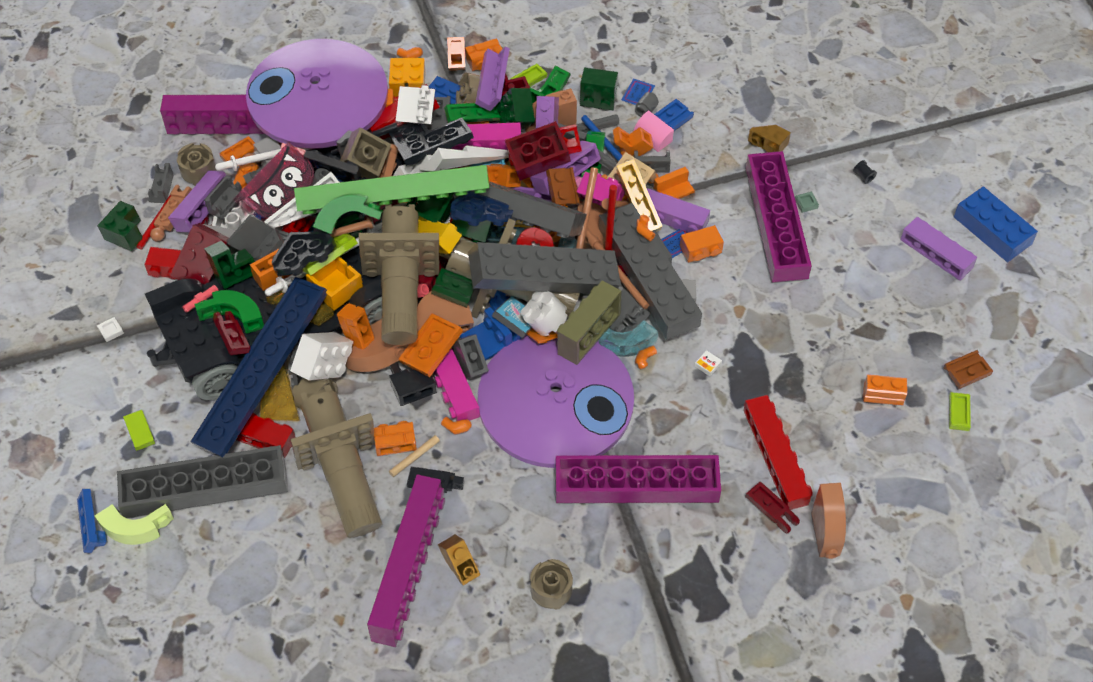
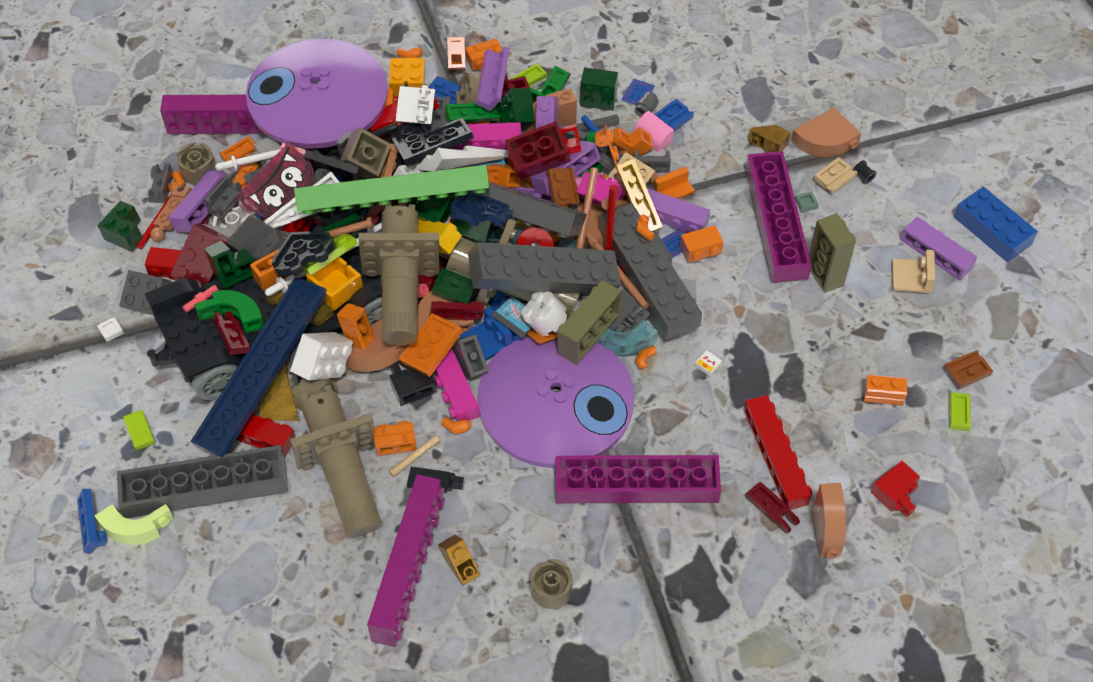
arch [313,194,383,234] -> none
none -> dark grey bracket [119,270,171,315]
none -> orange arm [168,171,185,191]
none -> dark red hinge [429,301,485,321]
none -> orange hinge [595,125,620,166]
none -> nougat brick [791,108,861,157]
none -> olive brick [809,213,856,293]
none -> tan plate [813,157,858,194]
none -> red hinge [871,460,920,517]
none -> tan bracket [892,250,935,294]

